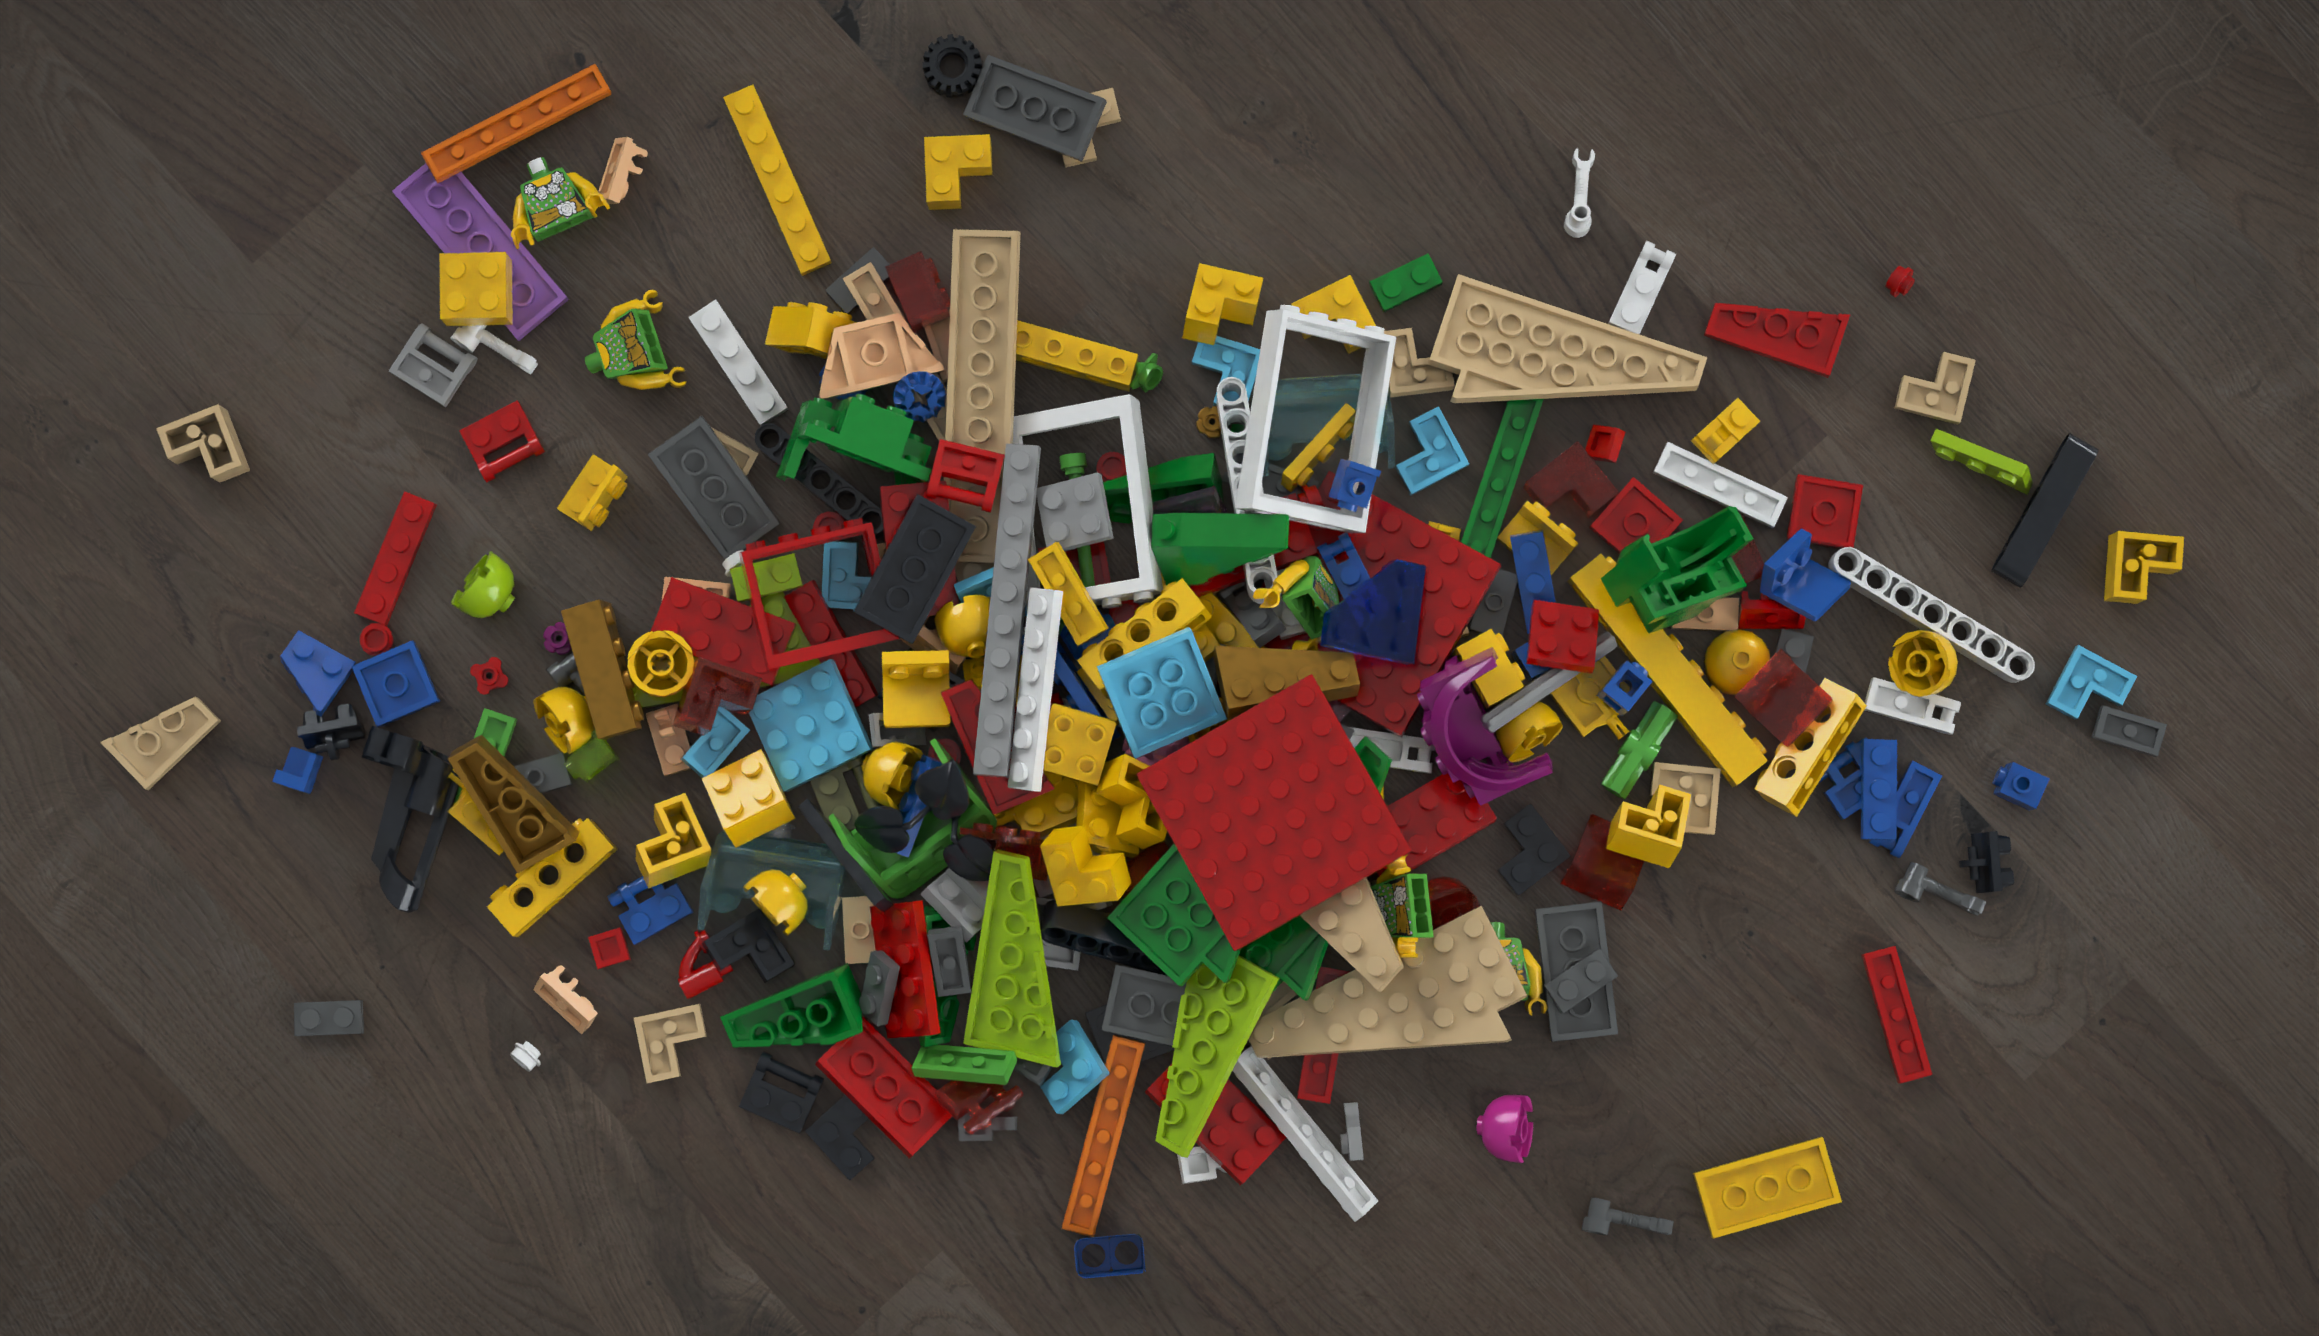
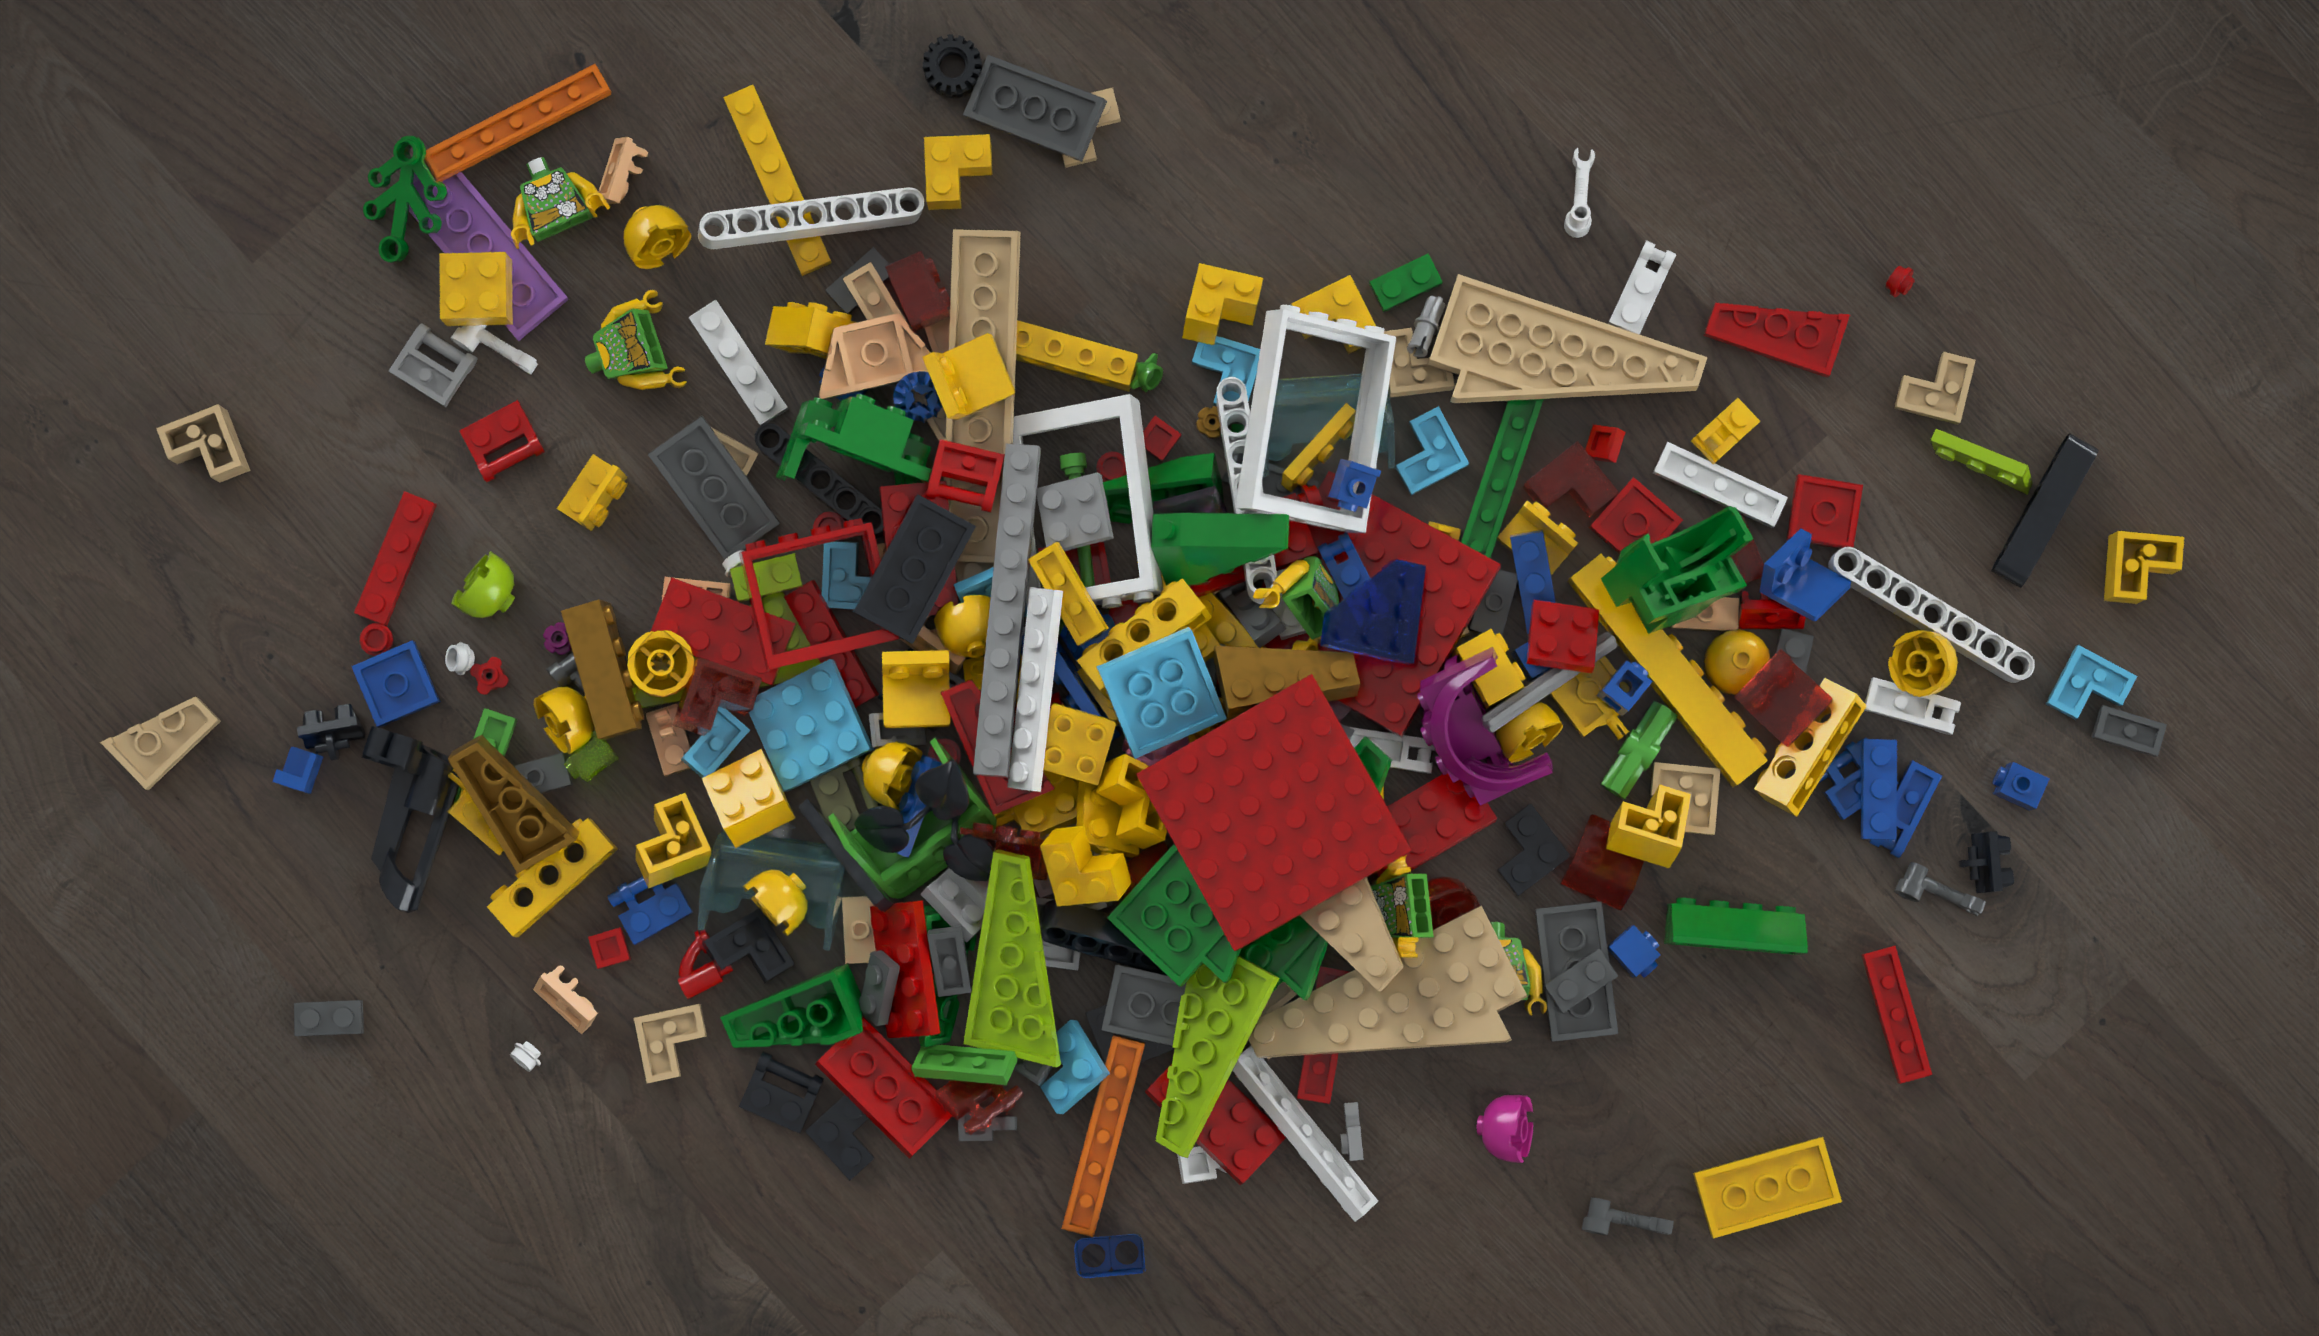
blue wing [280,630,356,717] -> none
none -> green plant [363,136,447,262]
none -> white plate [445,642,475,675]
none -> yellow cylinder [624,205,691,269]
none -> white beam [698,187,924,249]
none -> yellow bracket [922,333,1015,420]
none -> red plate [1143,416,1182,463]
none -> light grey axle [1407,296,1445,357]
none -> blue brick [1607,925,1661,978]
none -> green slope [1664,897,1808,955]

